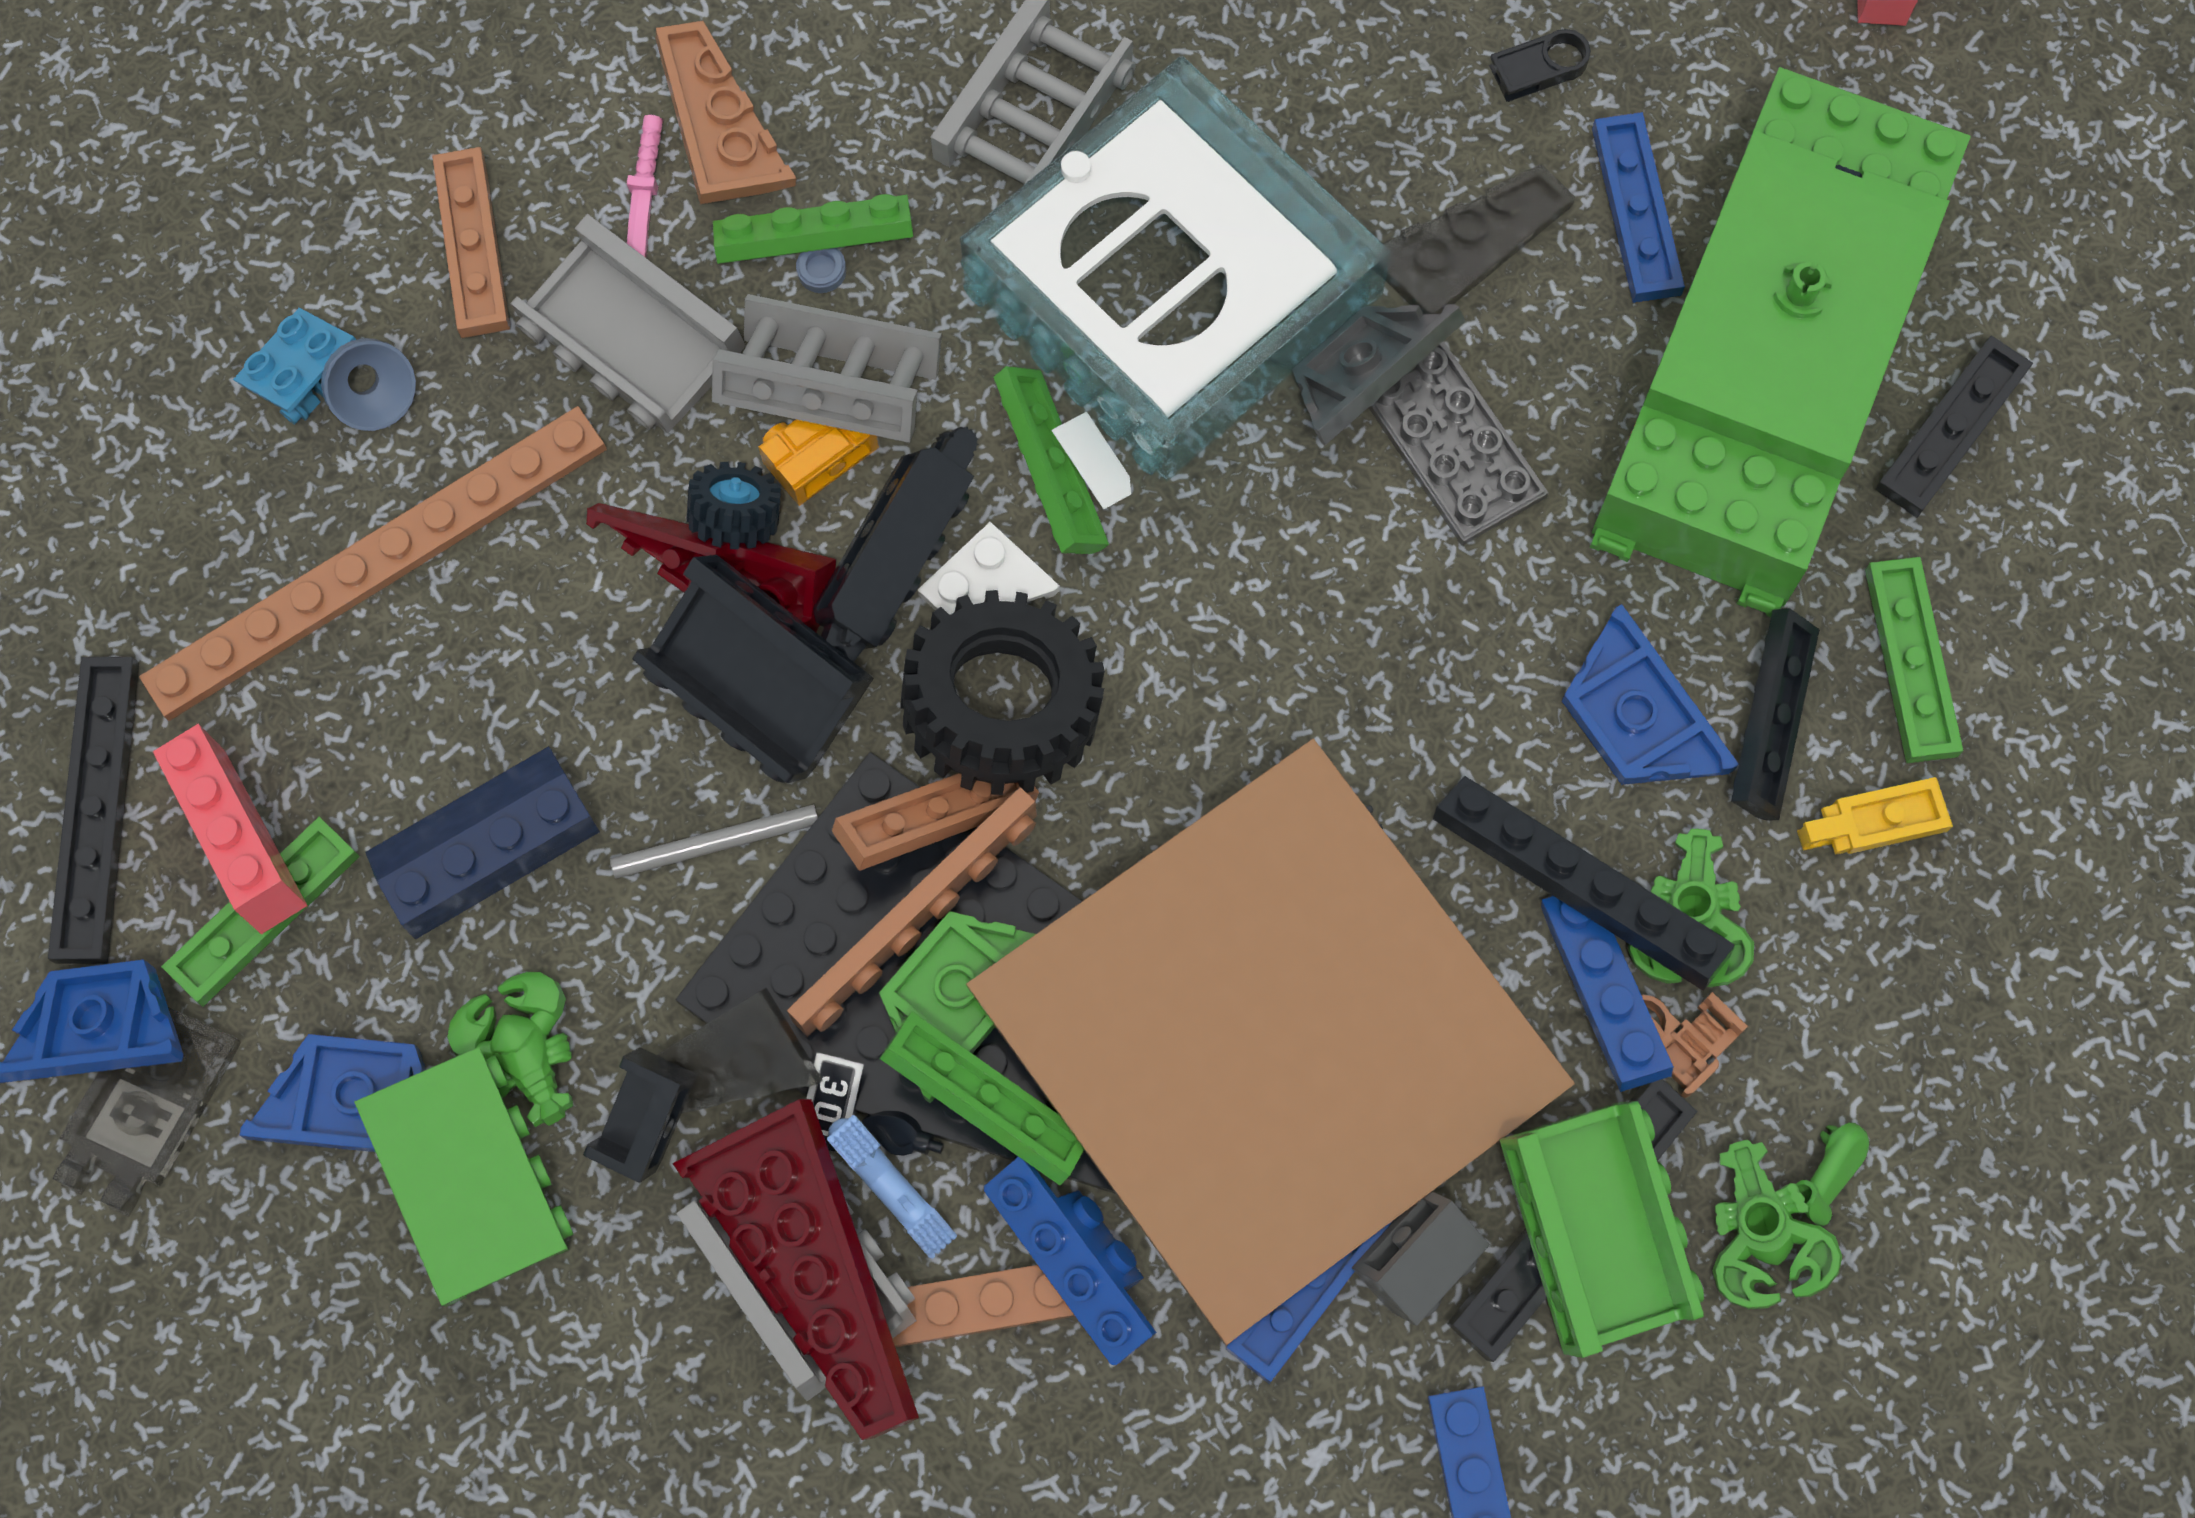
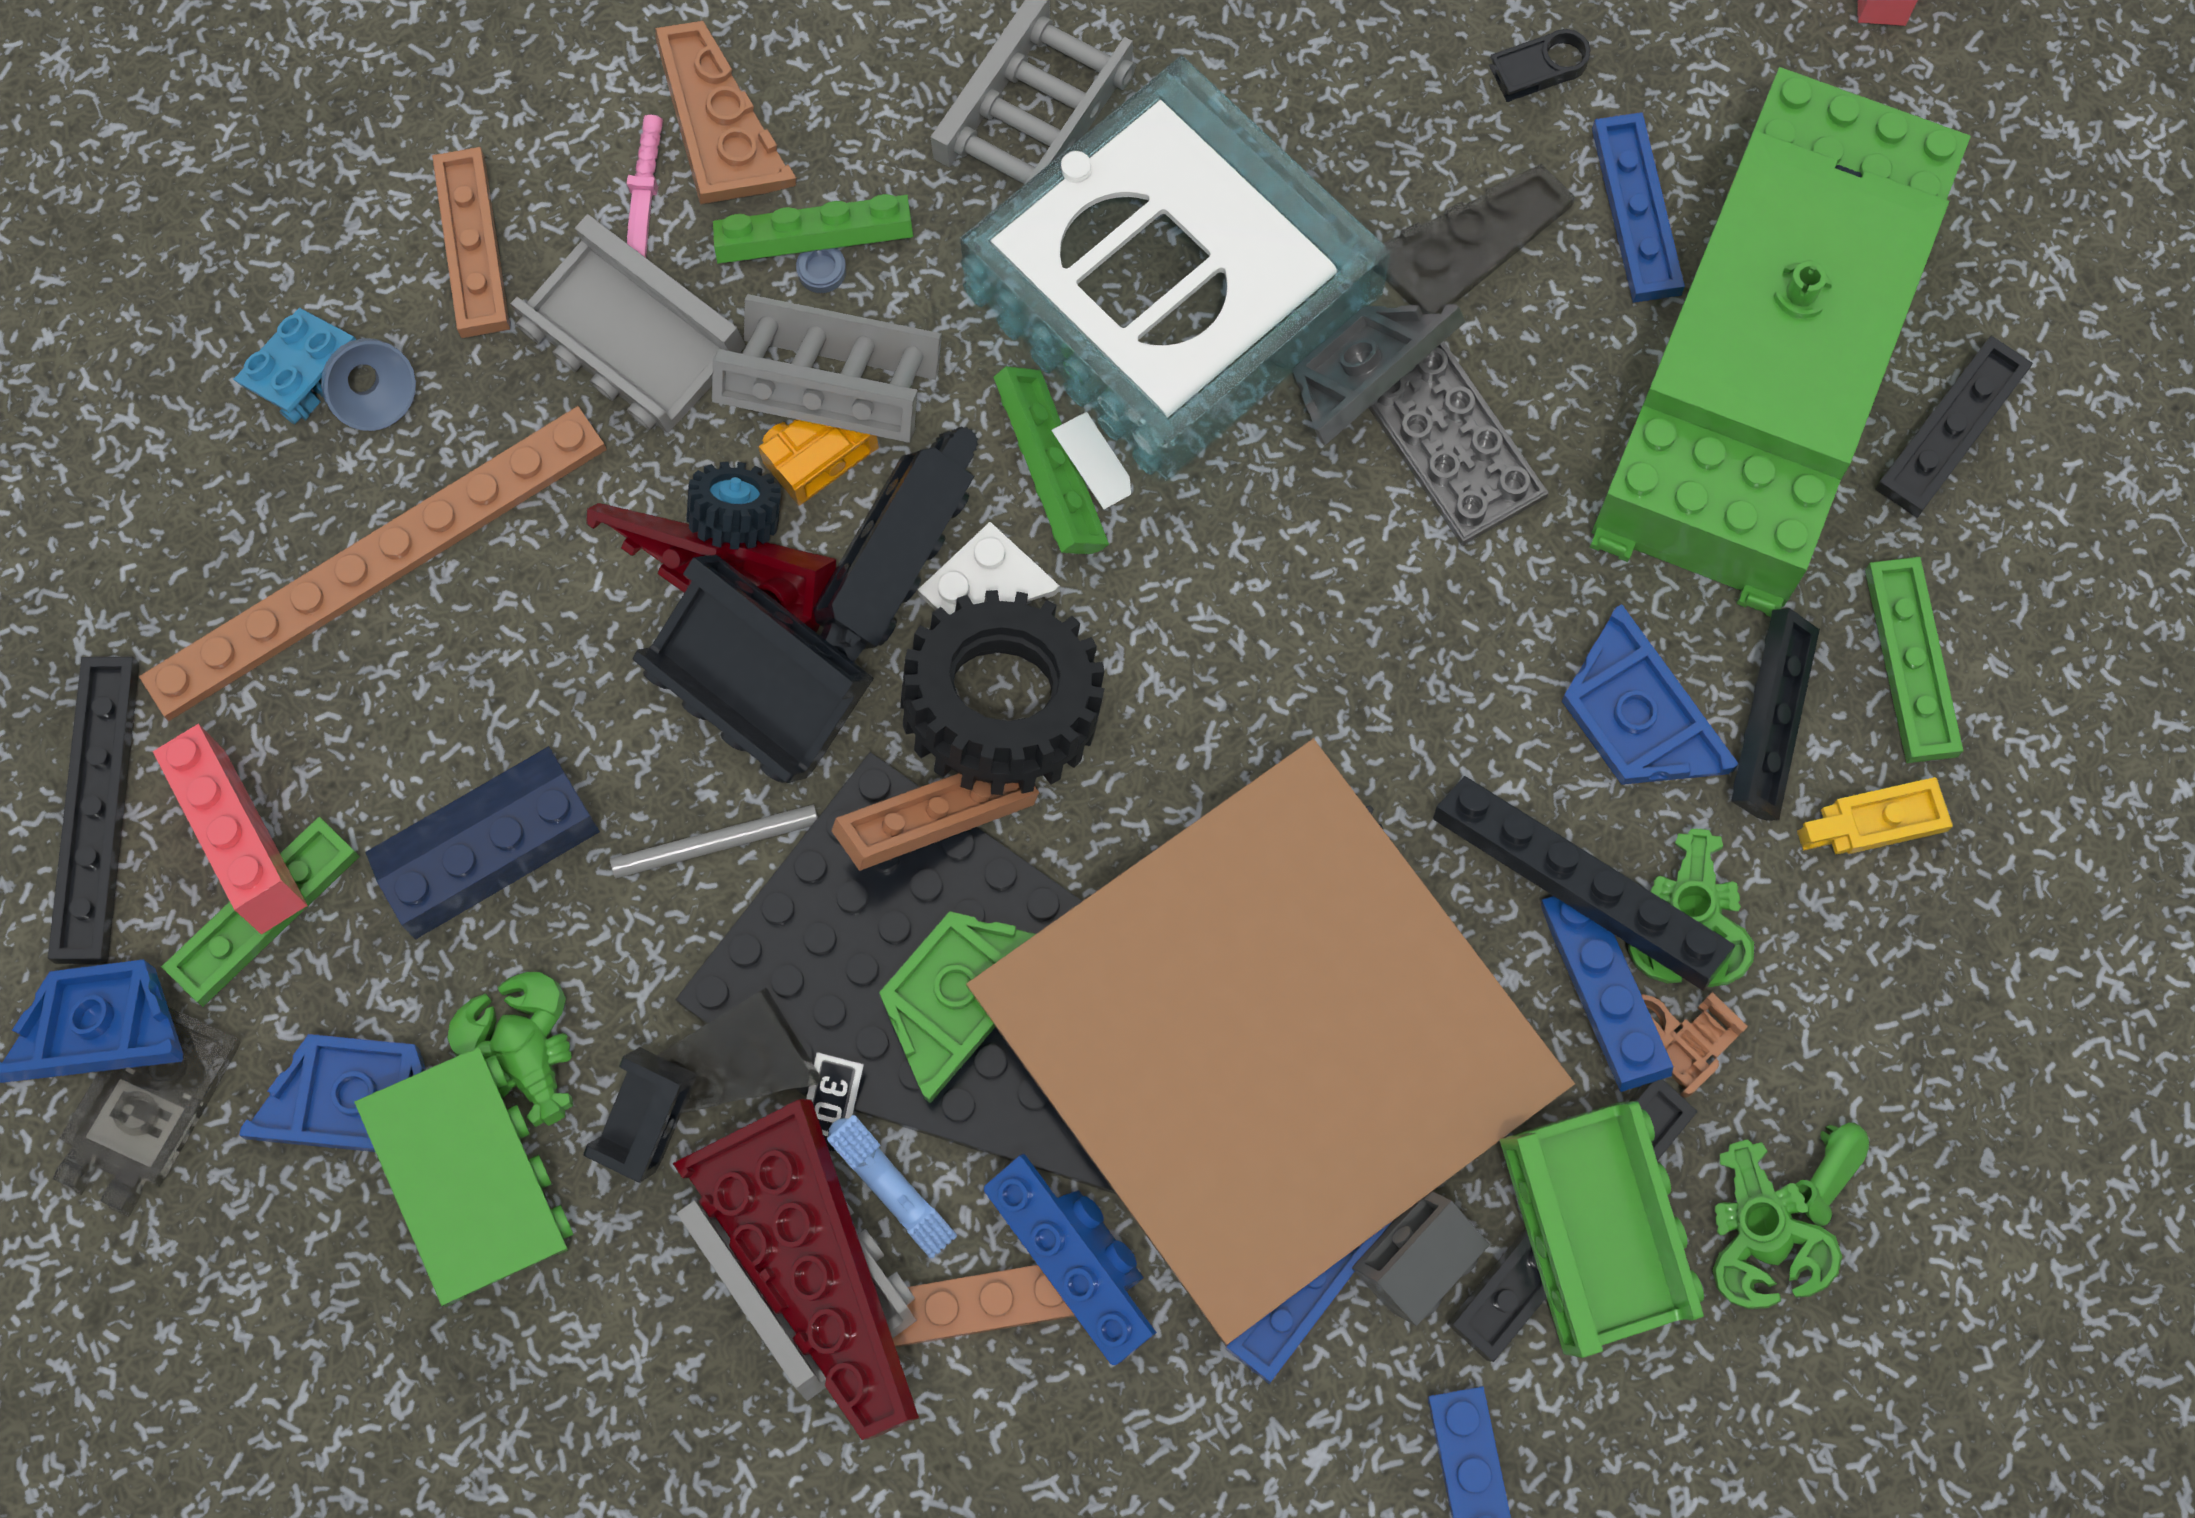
nougat plate [787,787,1037,1037] -> none
black piece [861,1111,944,1156] -> none
bright green plate [880,1011,1084,1185] -> none

